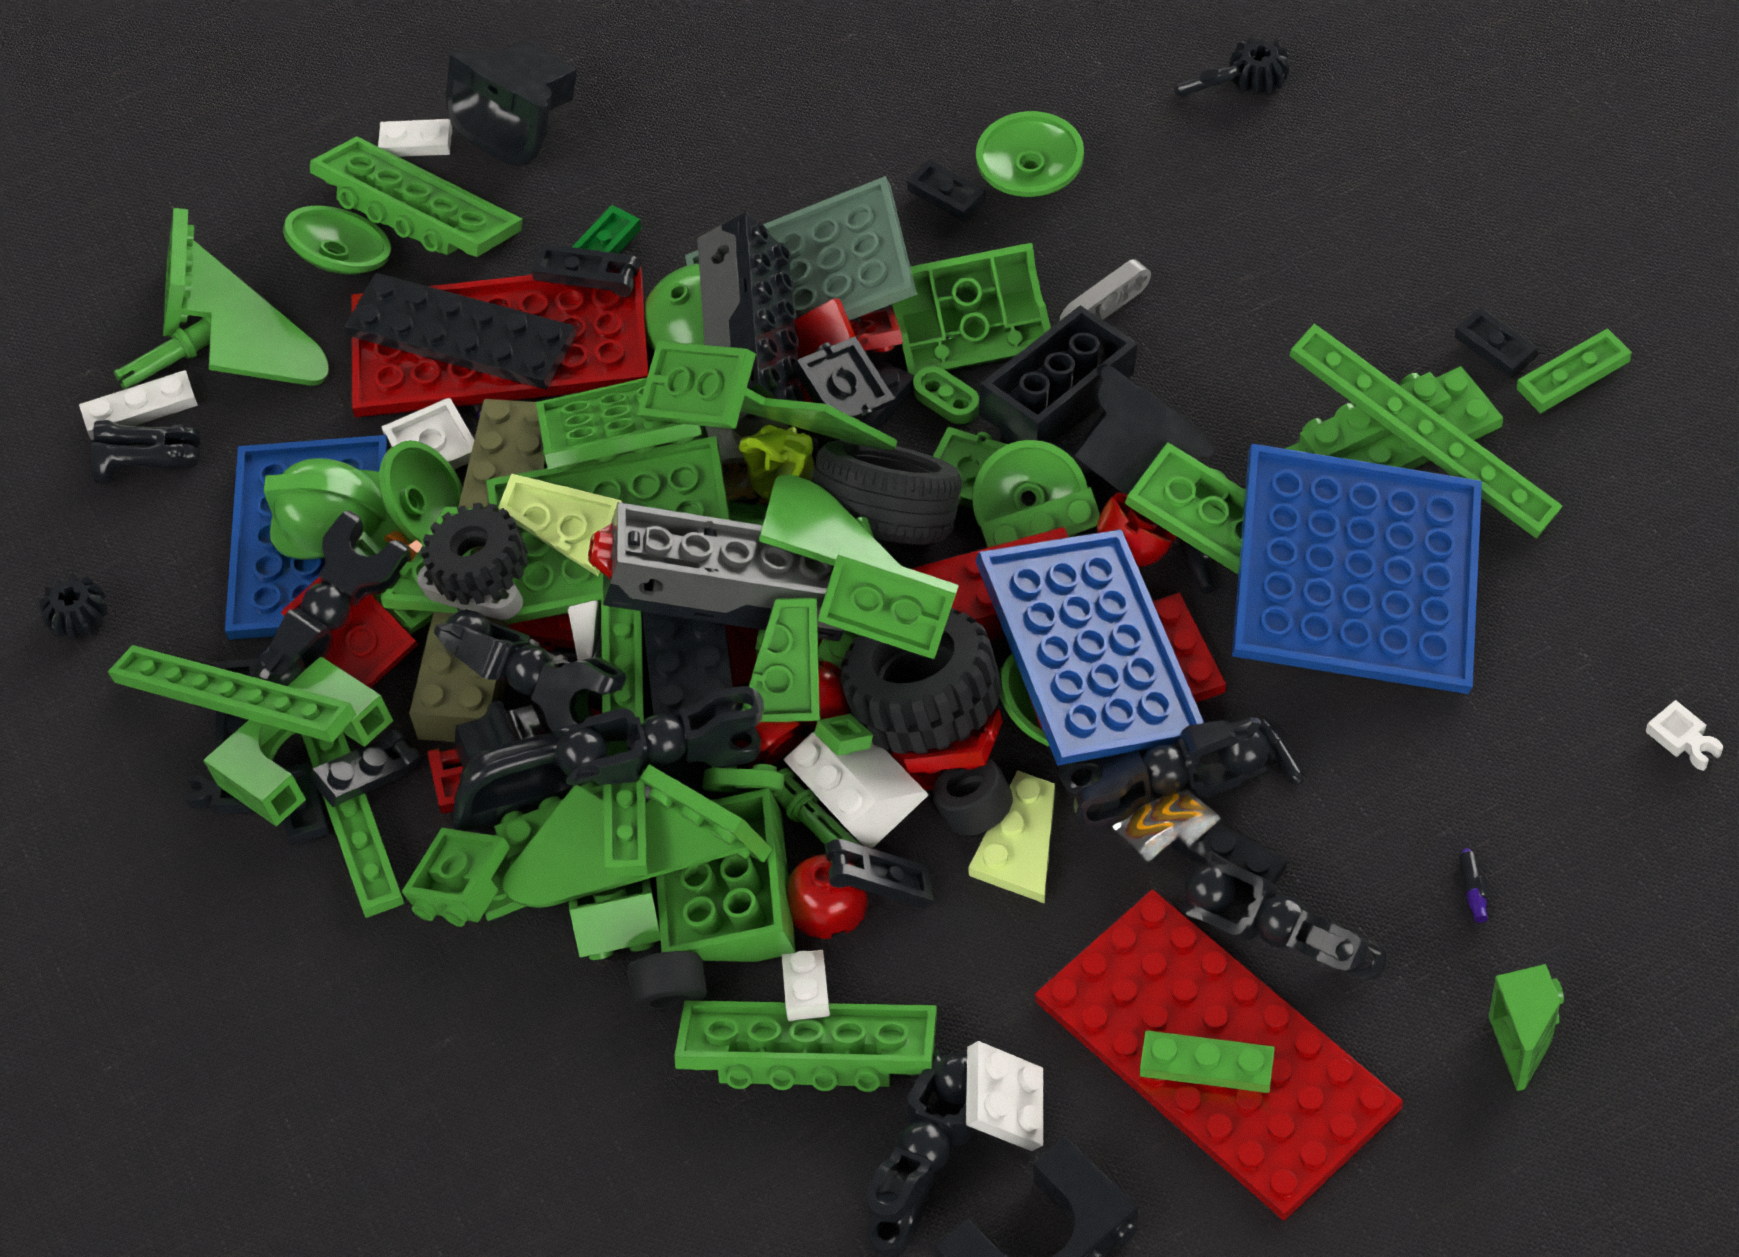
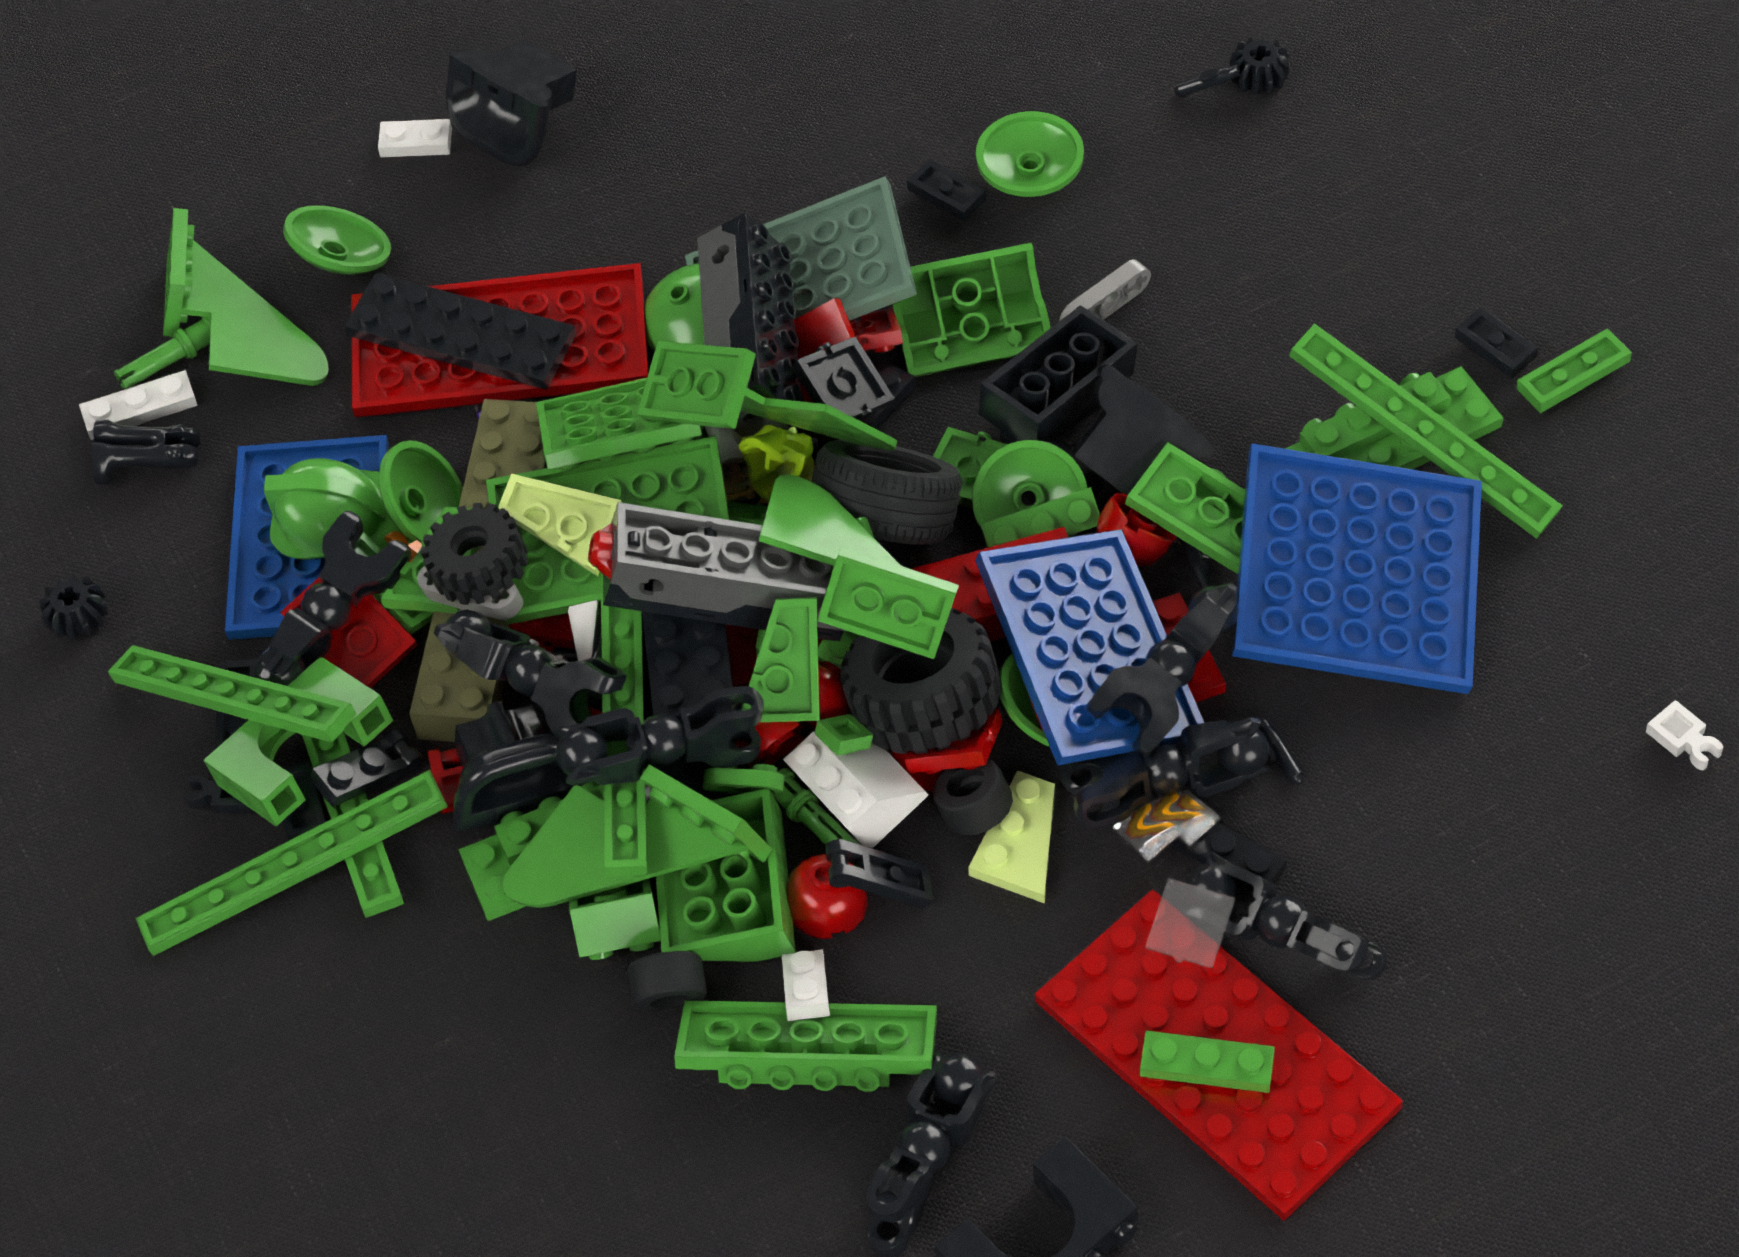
bright green plate [310,136,523,257] -> none
white plate [382,398,474,470] -> none
bright green plate [402,828,510,927] -> none
black plate [532,243,641,297] -> none
green plate [572,205,642,253] -> none
bright green plate [913,367,979,424] -> none
white plate [966,1041,1043,1151] -> none
piece [1459,848,1489,923] -> none
bright green slope [1489,964,1564,1091] -> none
none -> bright green tile [136,770,448,956]
none -> black piece [1085,582,1239,758]
none -> clear piece [1145,878,1235,969]

